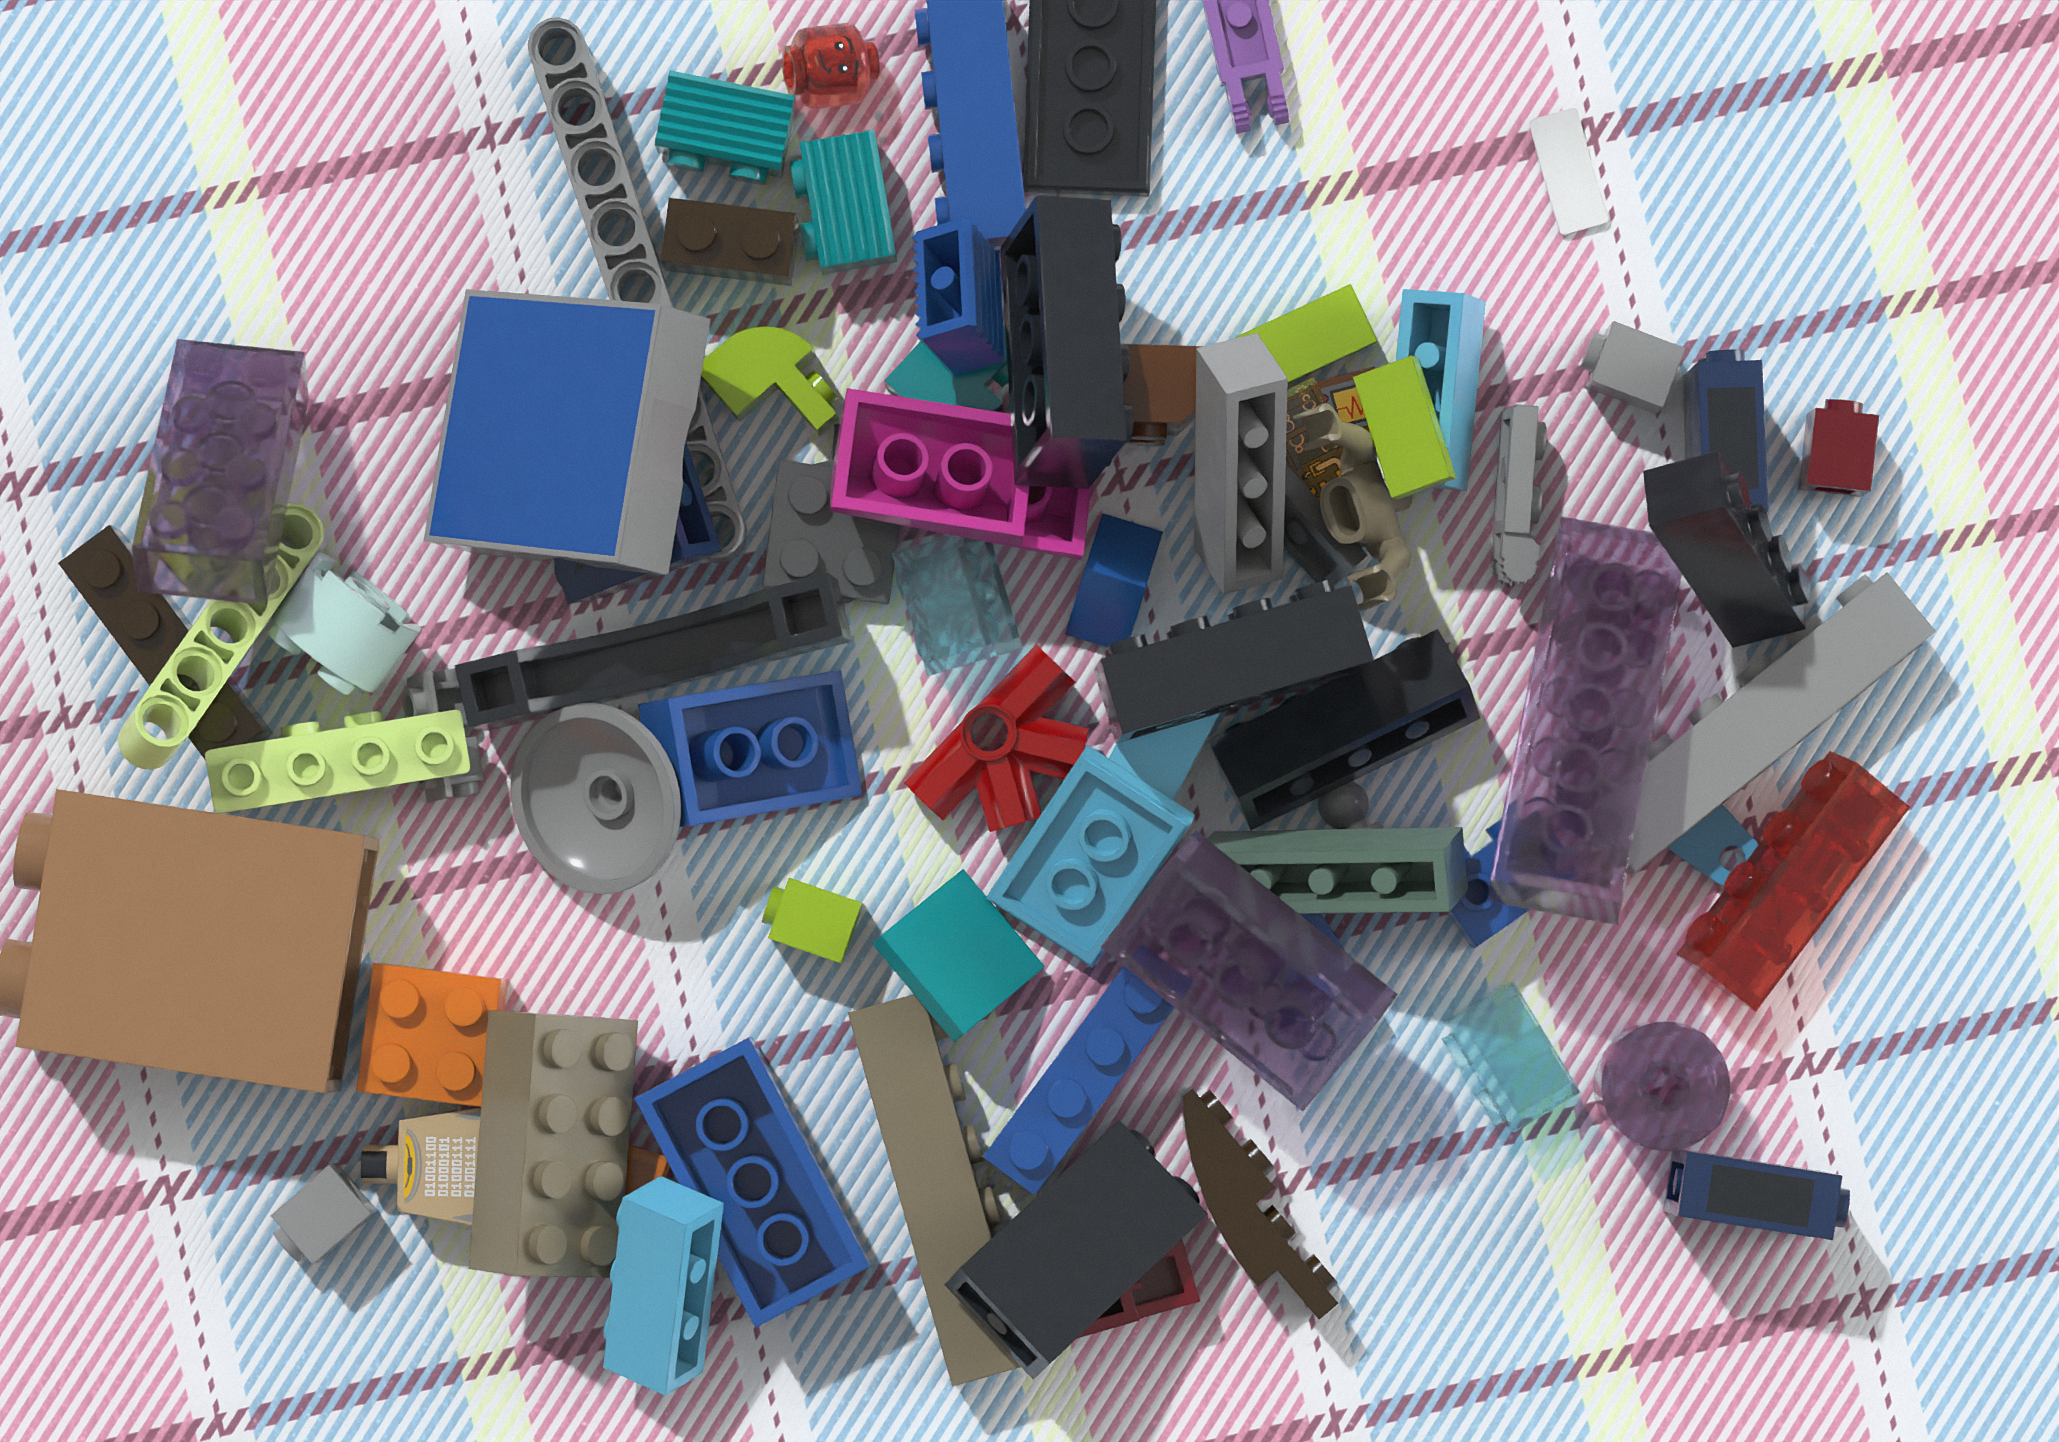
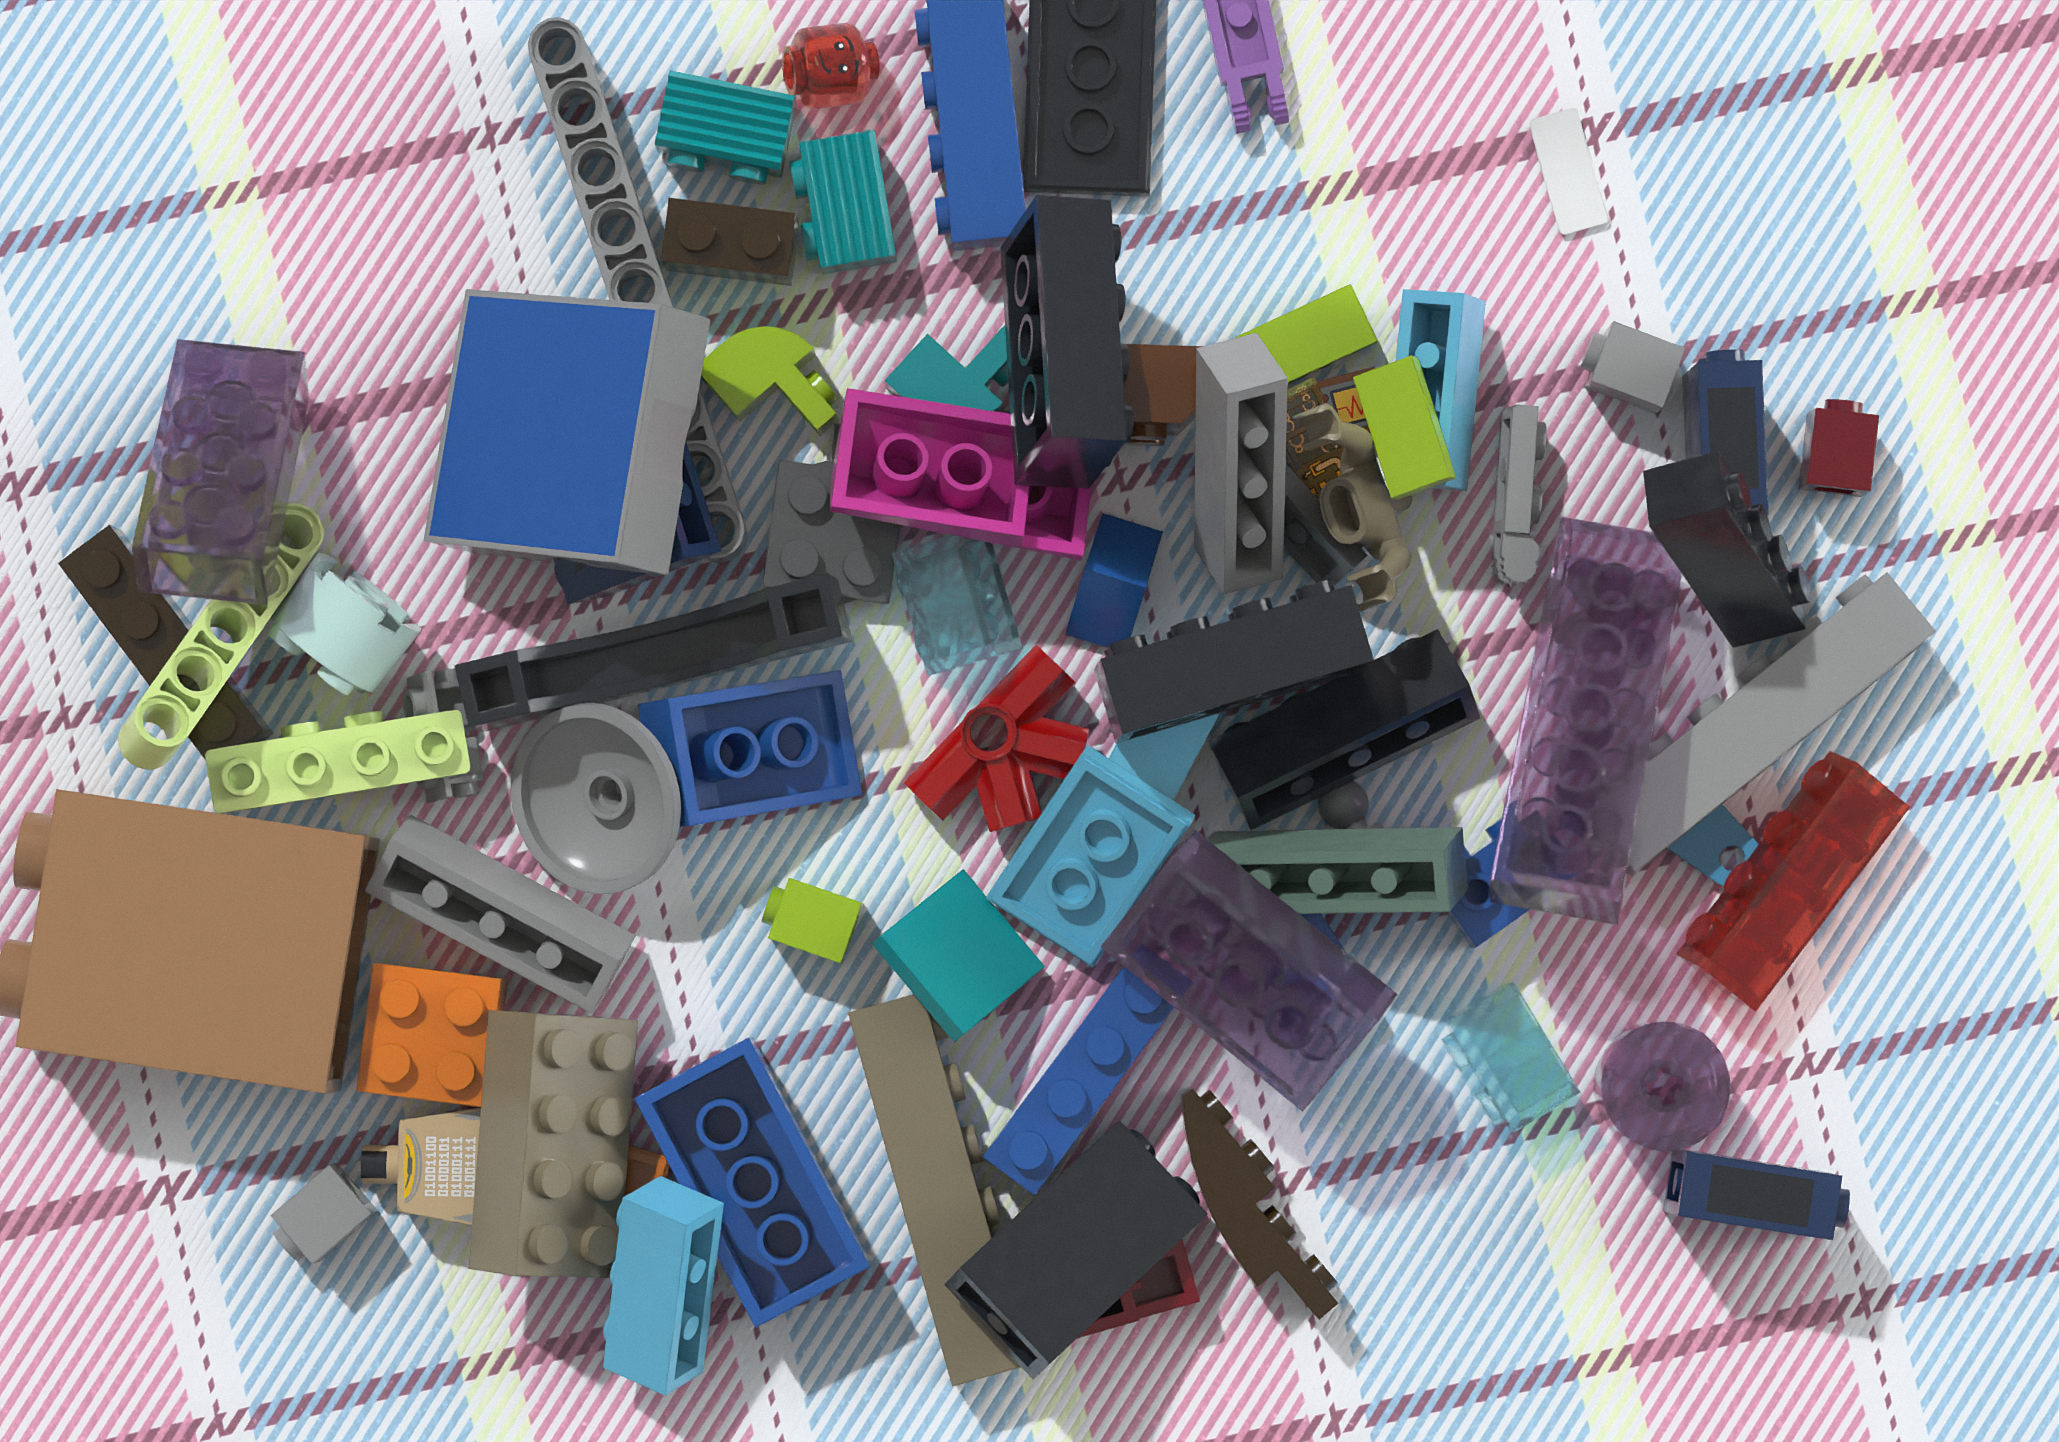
blue brick [912,217,1005,376] -> none
none -> light grey brick [365,815,636,1013]

